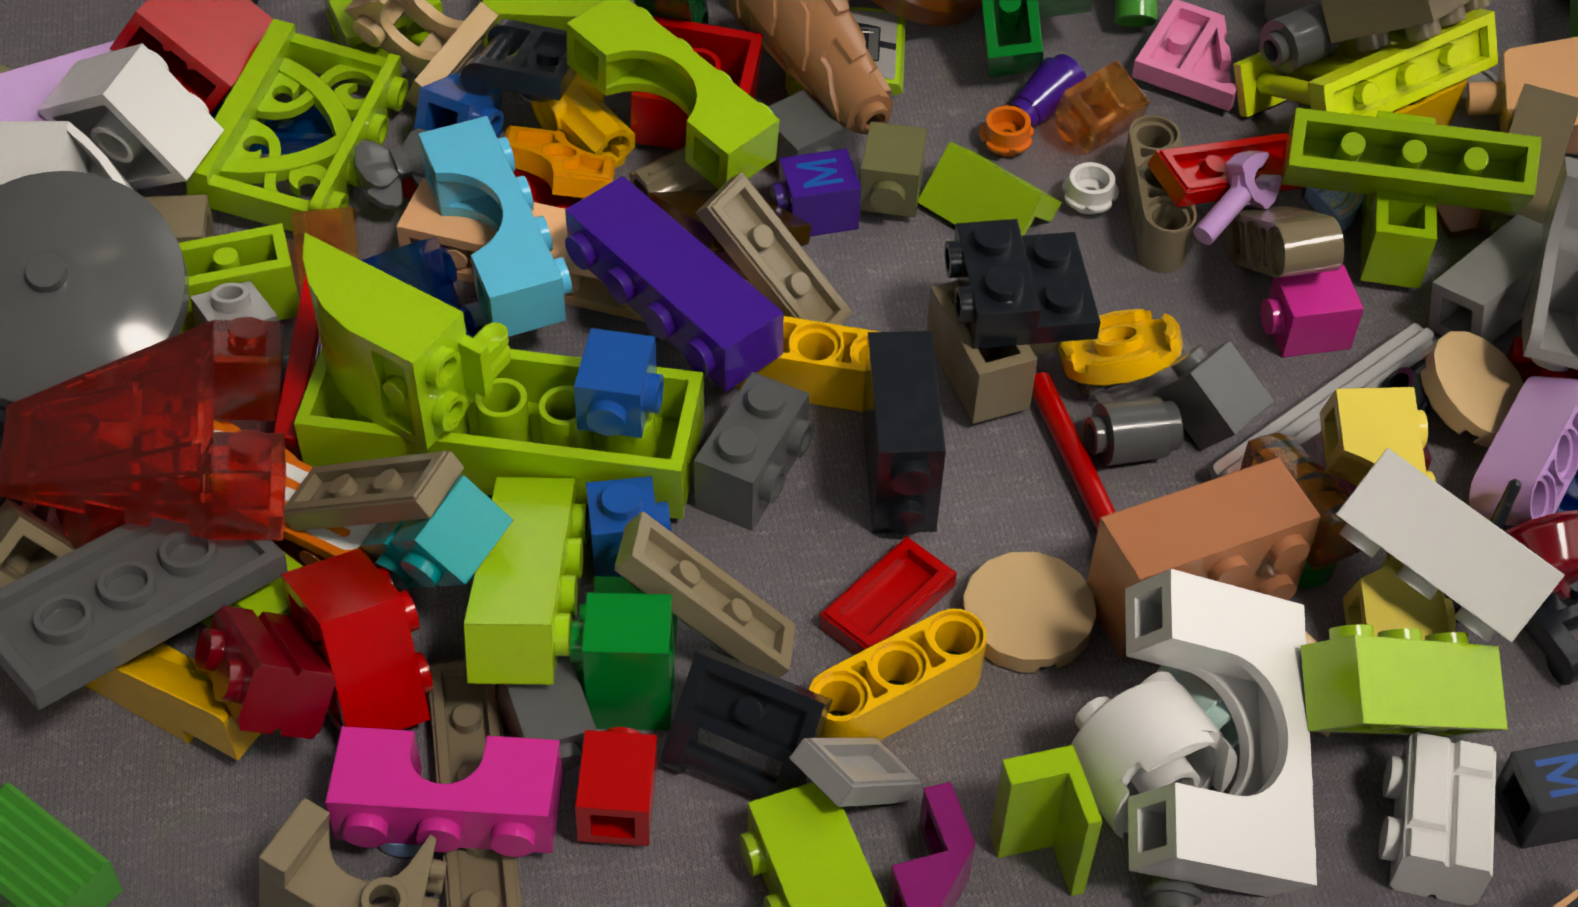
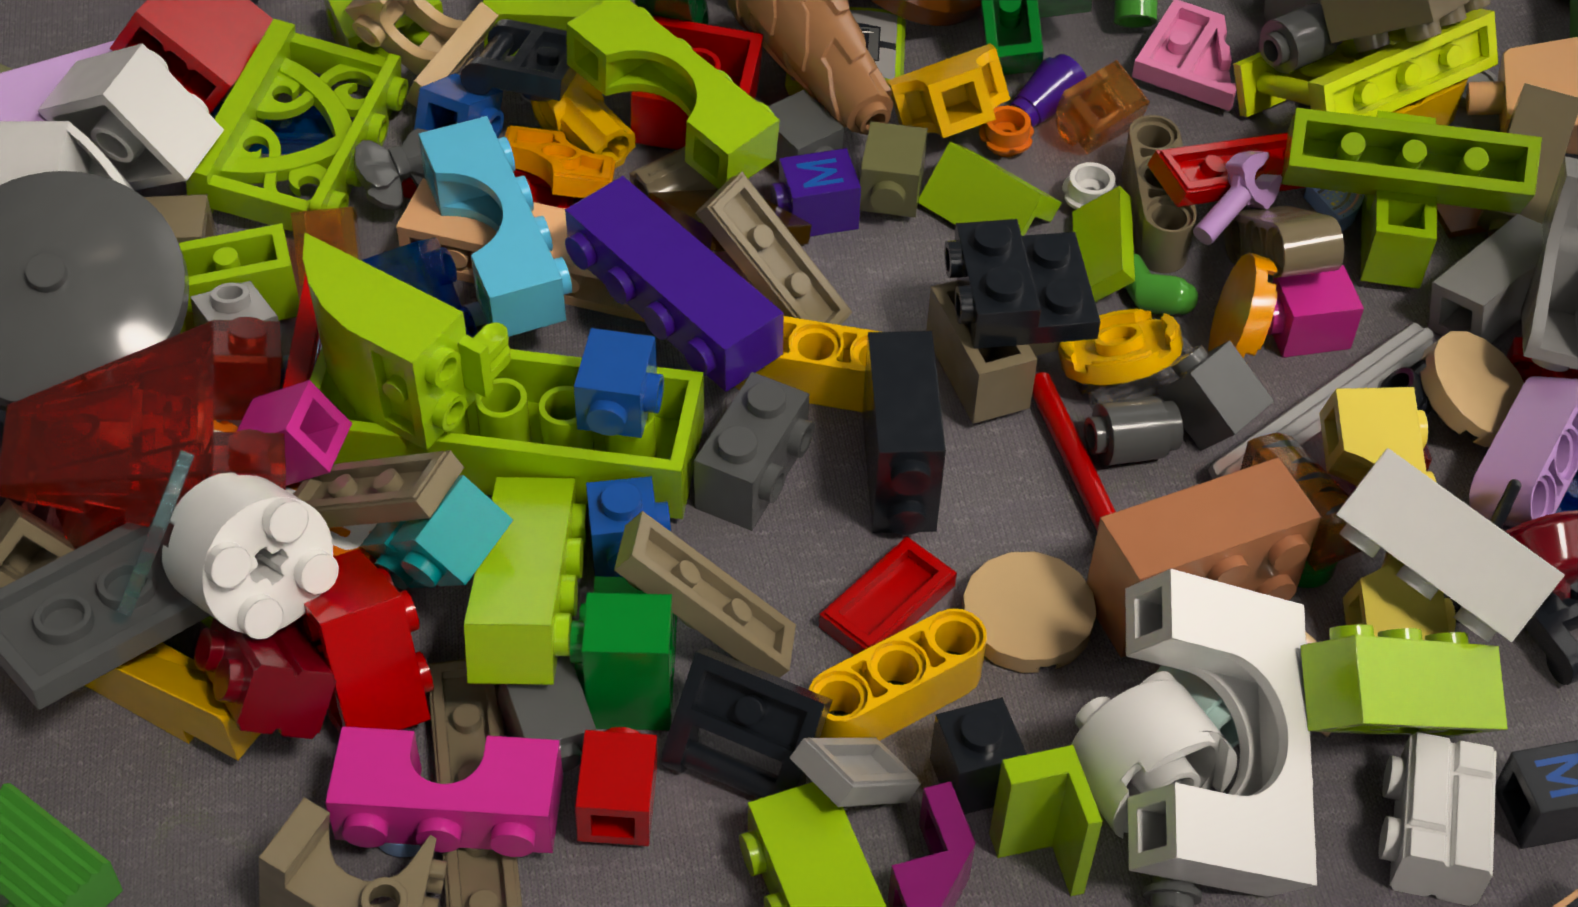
none -> clear light blue piece [117,450,194,617]
none -> white brick [162,472,339,639]
none -> dark pink brick [229,380,352,487]
none -> yellow brick [886,43,1011,138]
none -> black brick [930,697,1027,815]
none -> lime tile [1072,186,1135,302]
none -> bright green arm [1125,254,1198,315]
none -> light orange tile [1208,253,1277,358]

